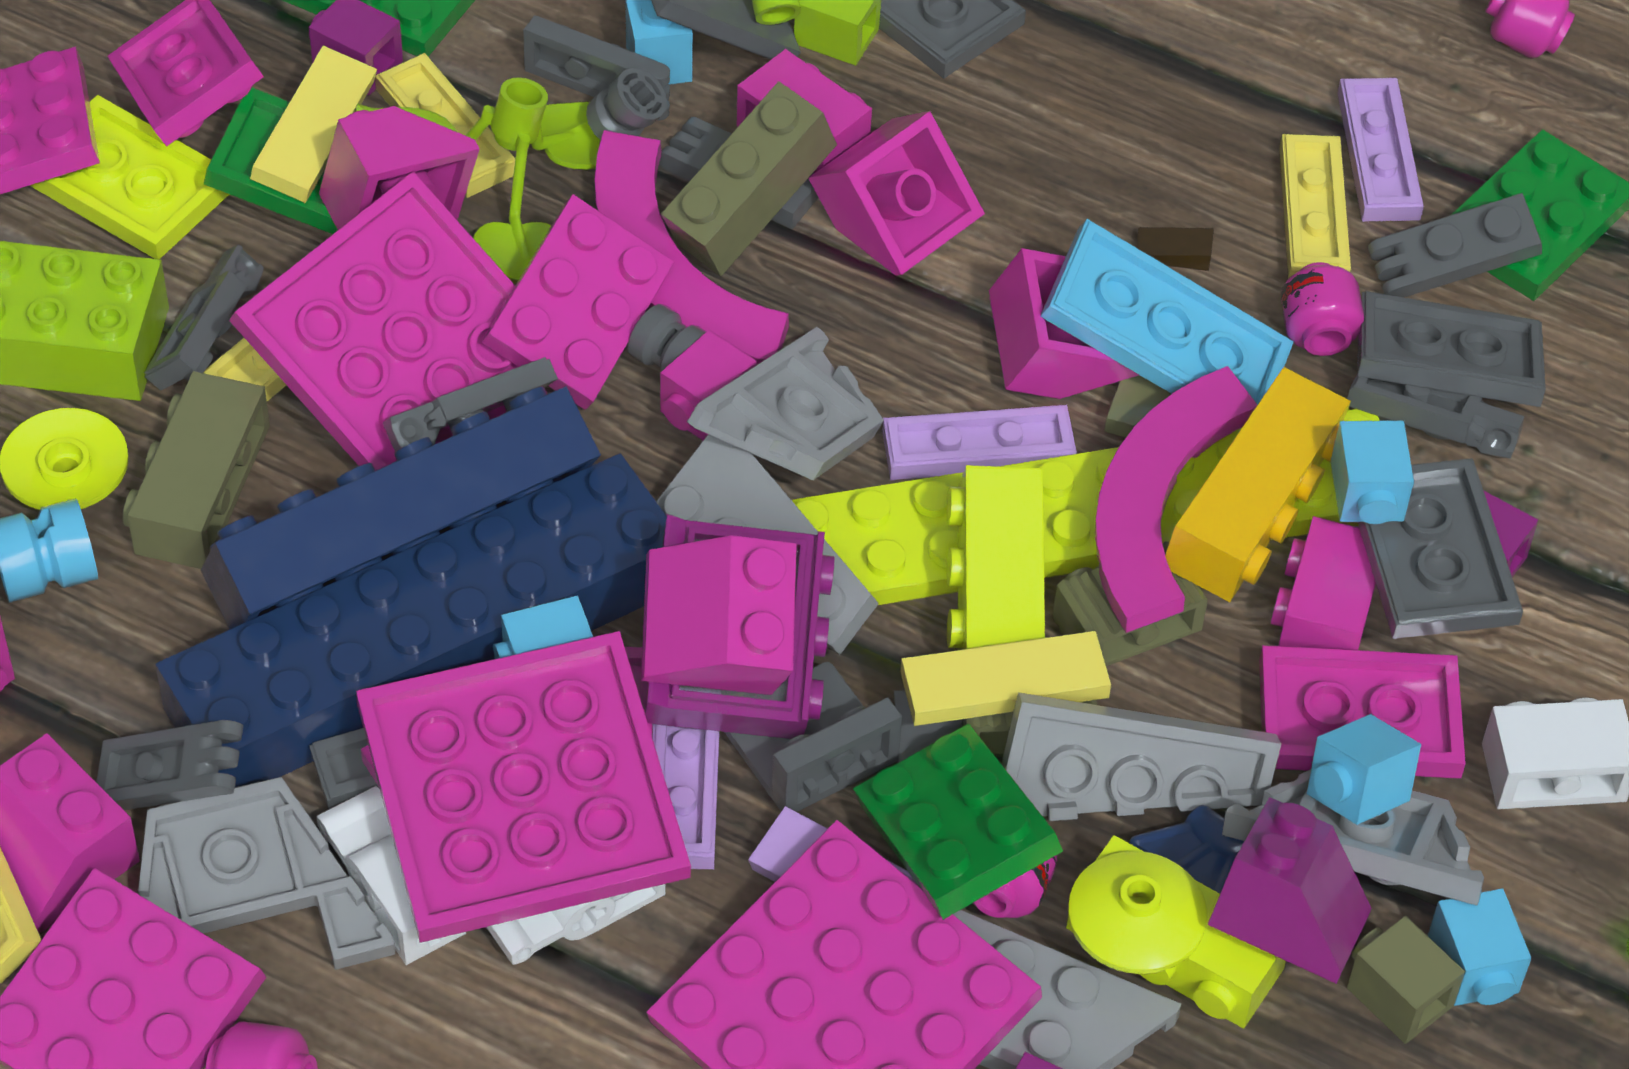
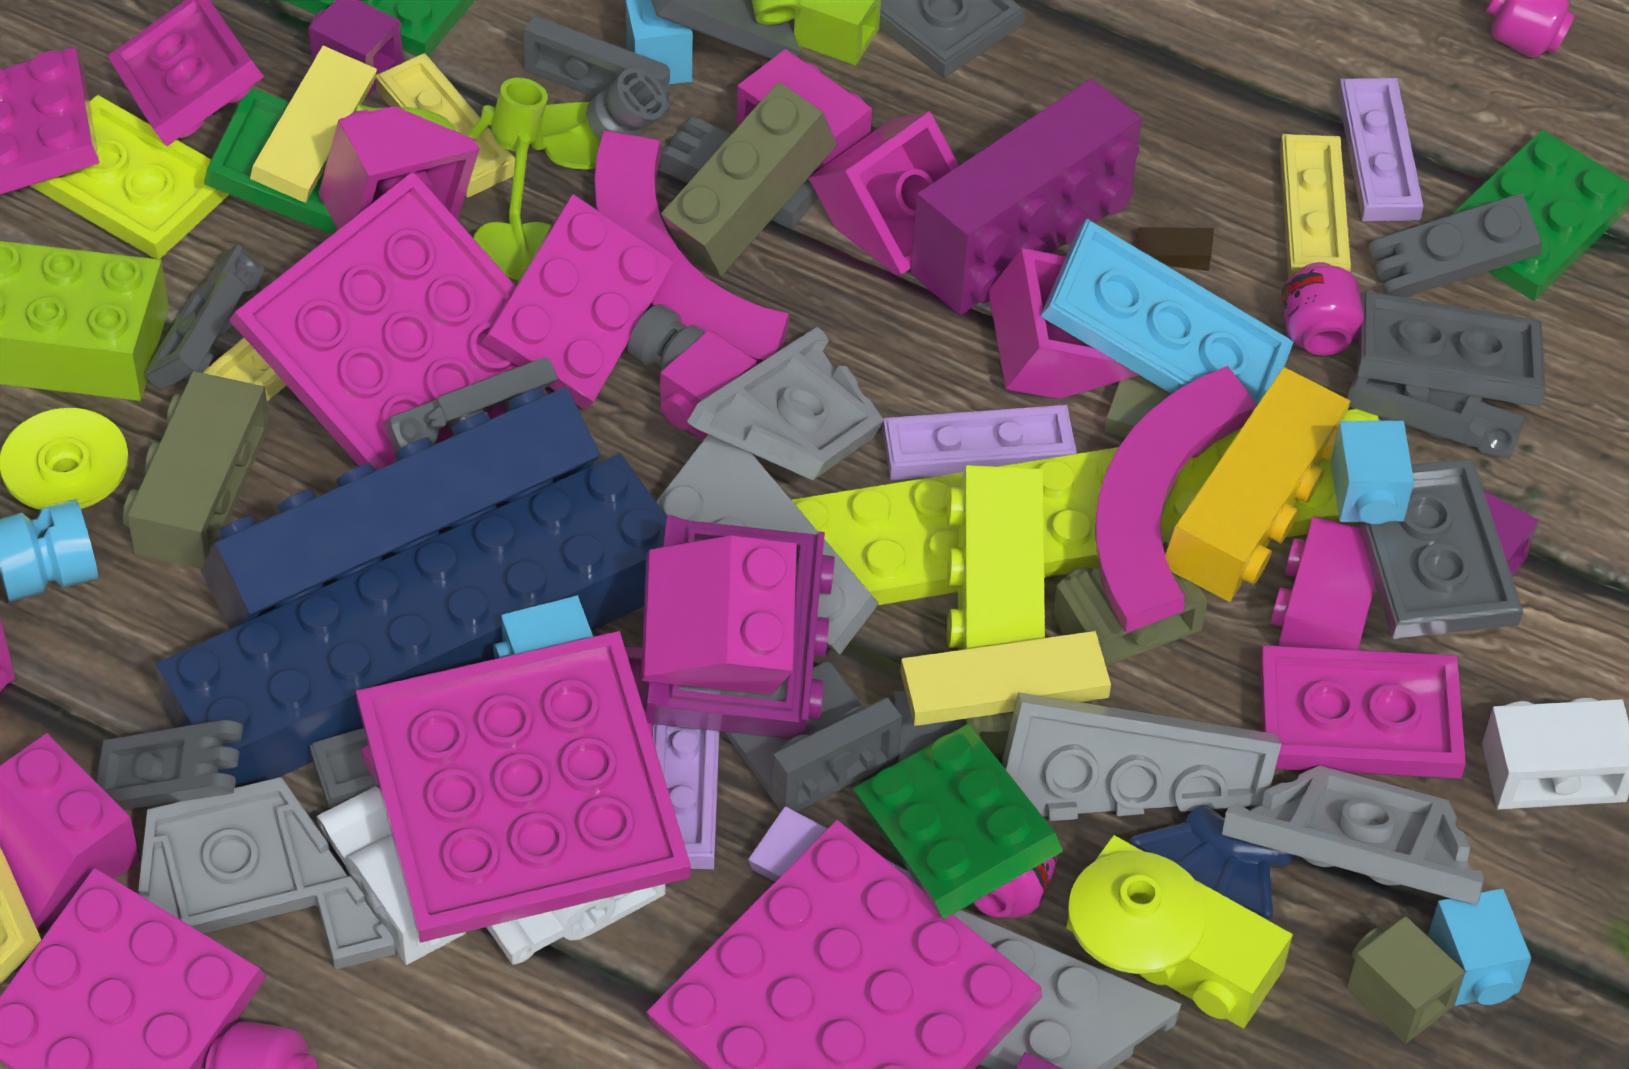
magenta slope [1208,797,1372,984] -> none
medium azure brick [1307,714,1421,825] -> none
none -> magenta brick [911,78,1142,316]

